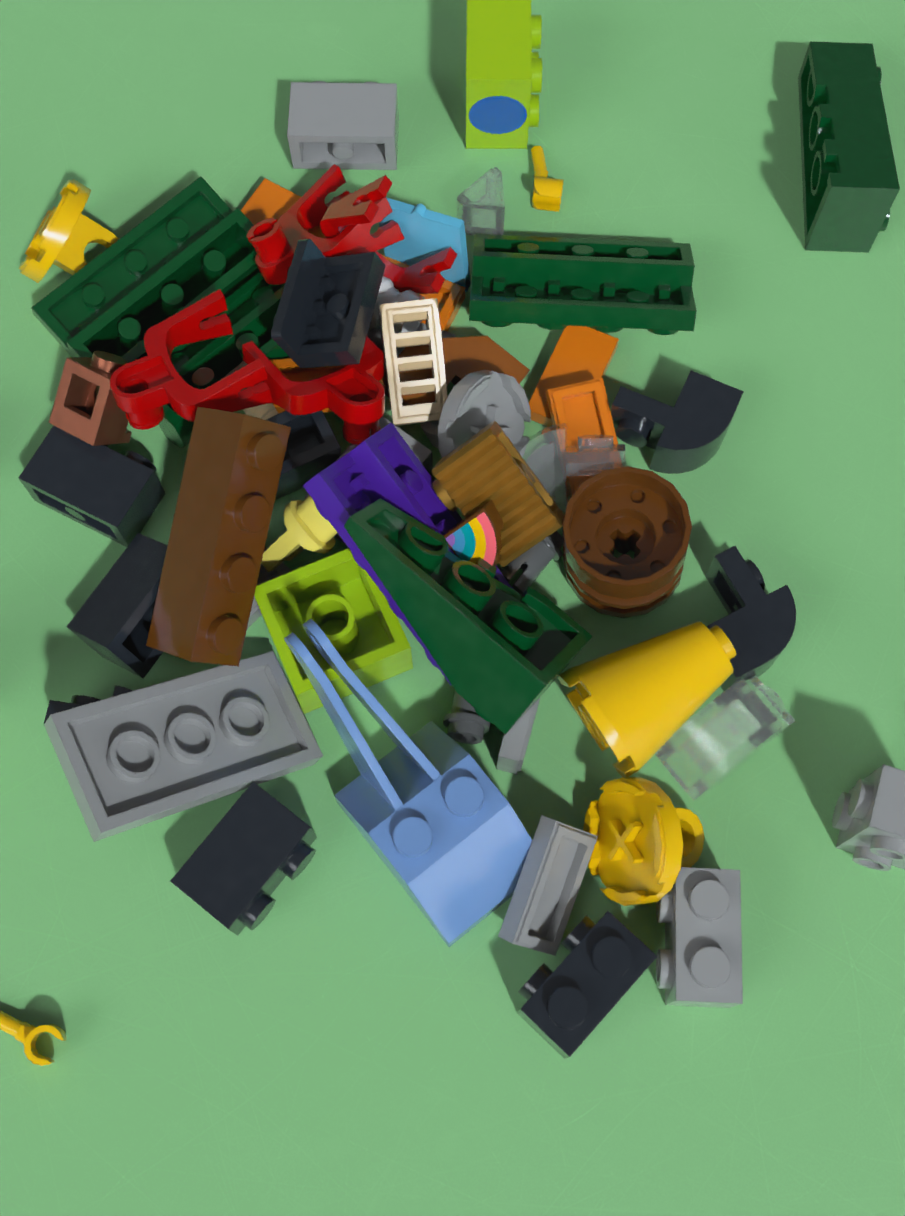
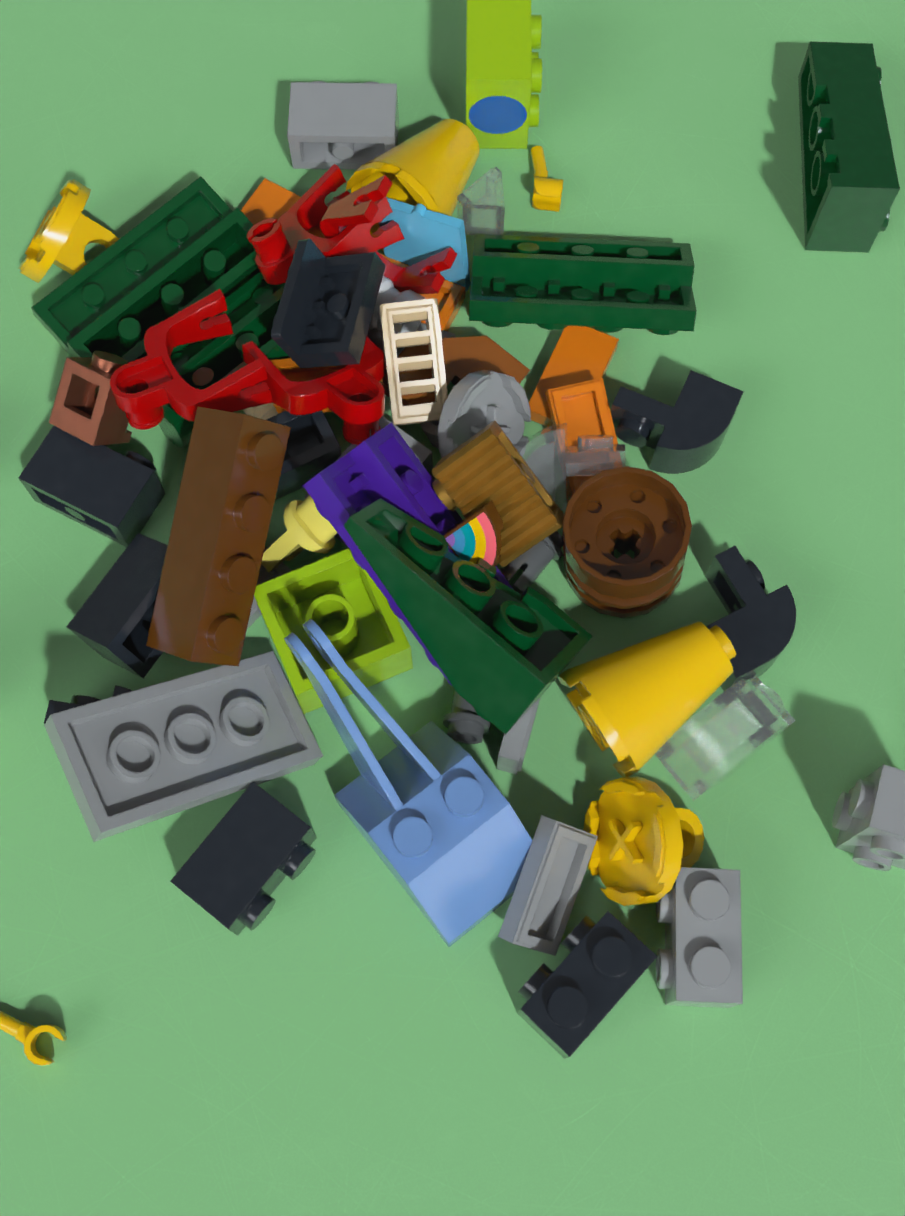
none -> yellow cone [346,119,480,252]

